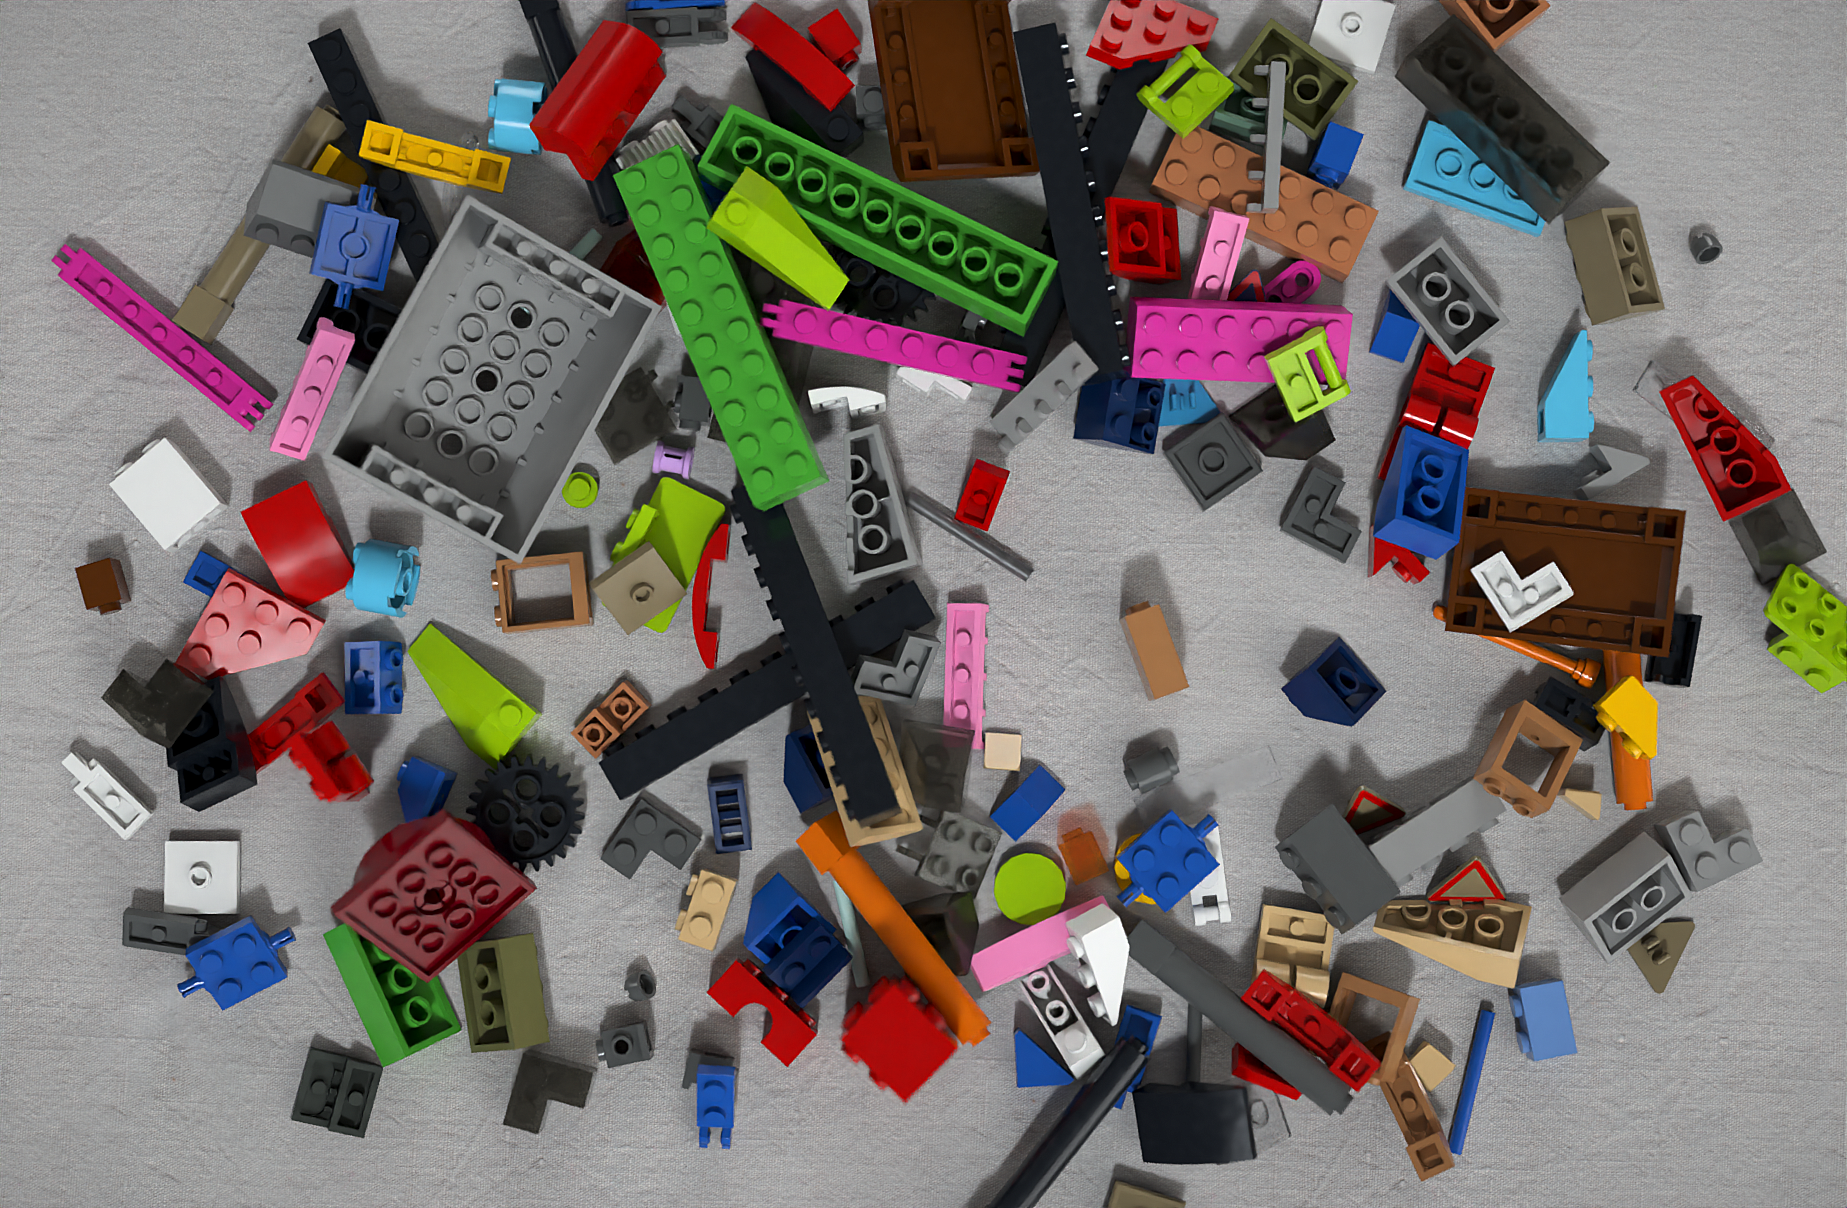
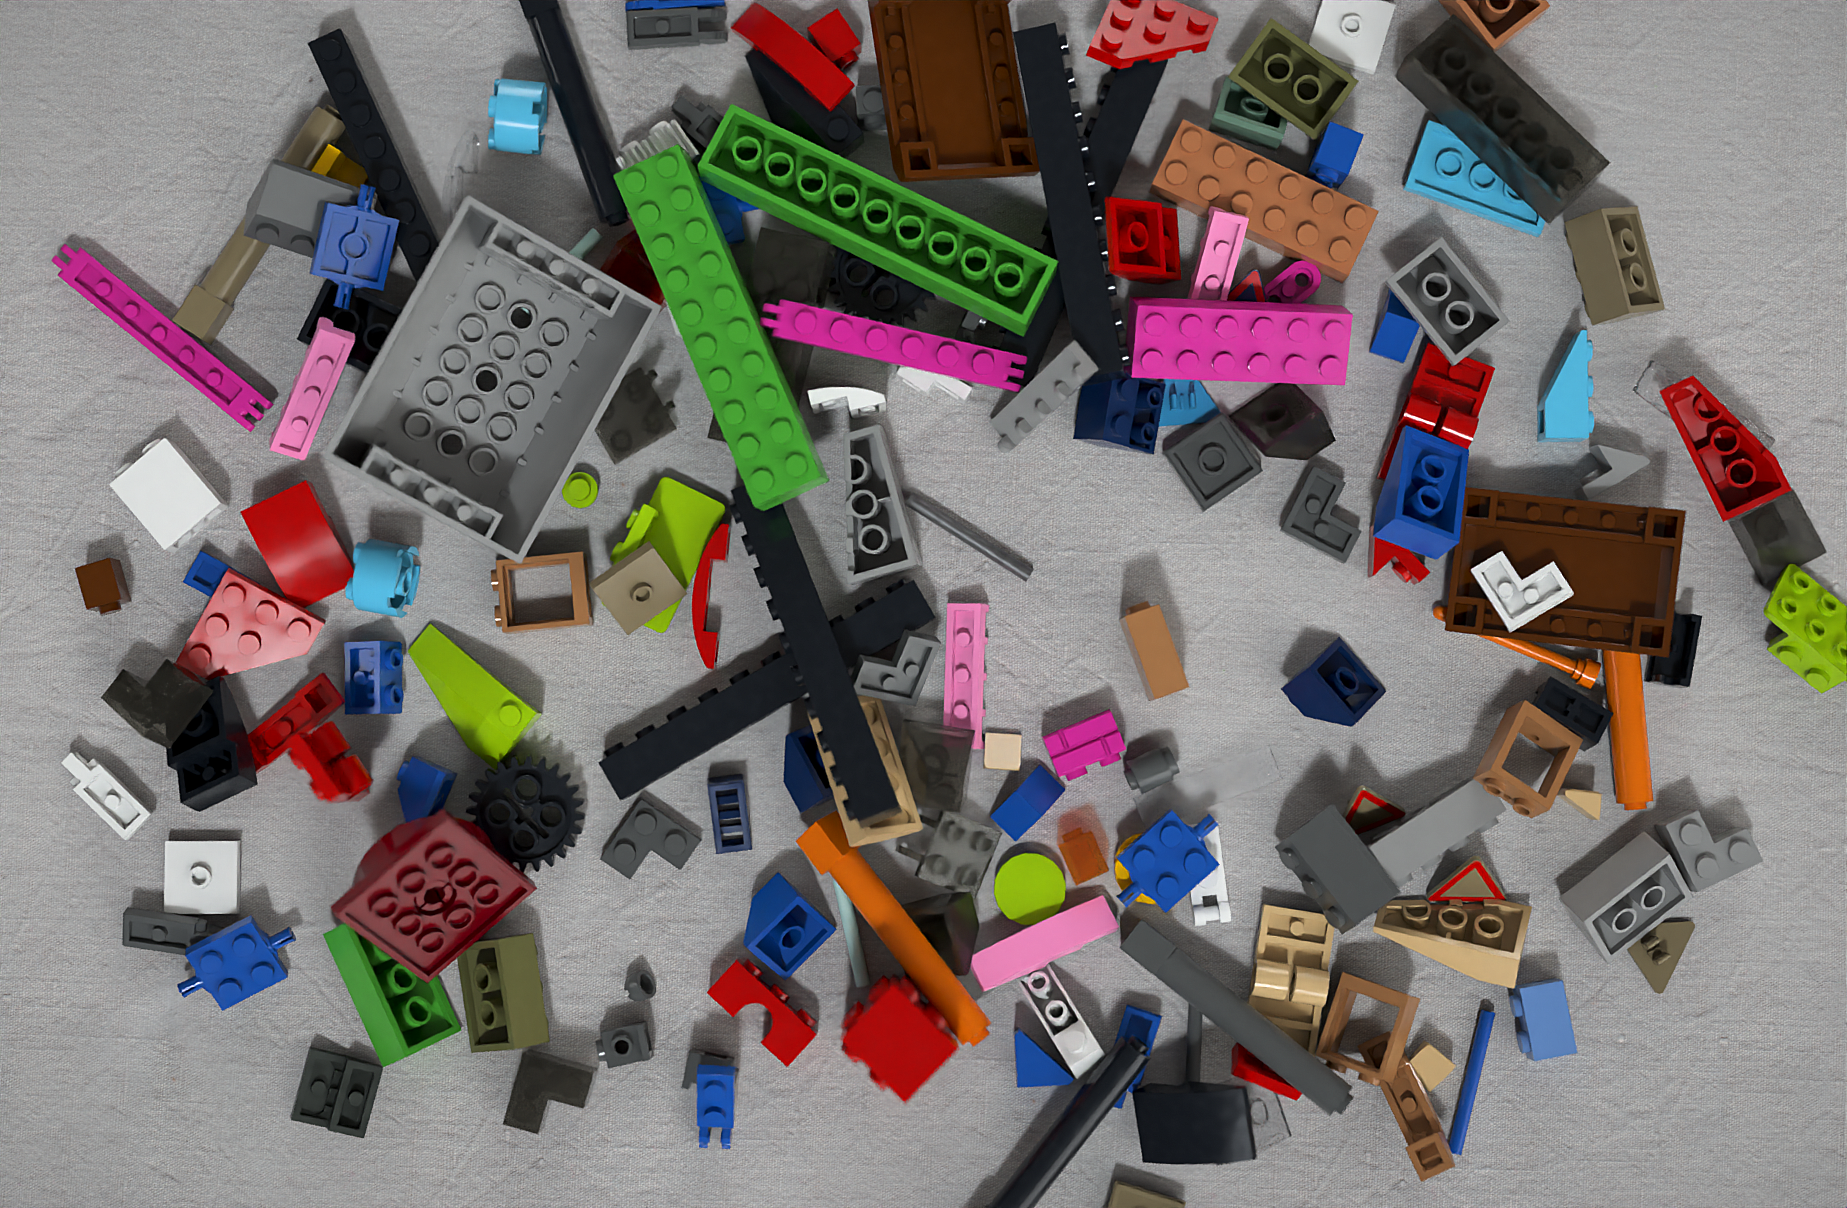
yellow slope [359,120,511,194] -> none
red brick [529,20,666,181] -> none
nougat slope [571,680,652,759] -> none
lavender bush [653,441,695,479] -> none
dark grey brick [674,375,712,431] -> none
tan brick [675,868,739,951] -> none
lime wedge [706,167,849,311] -> none
dark blue bracket [762,917,853,1008] -> none
red slope [954,458,1010,532] -> none
white slope [1065,903,1129,1026] -> none
lime plate [1137,44,1234,139] -> none
red slope [1241,969,1381,1093] -> none
light grey hinge [1246,61,1286,214] -> none
lime plate [1264,326,1351,422] -> none
yellow slope [1593,675,1658,760] -> none
dark grey hinge [1690,232,1723,264] -> none
none -> dark pink brick [1041,709,1126,781]

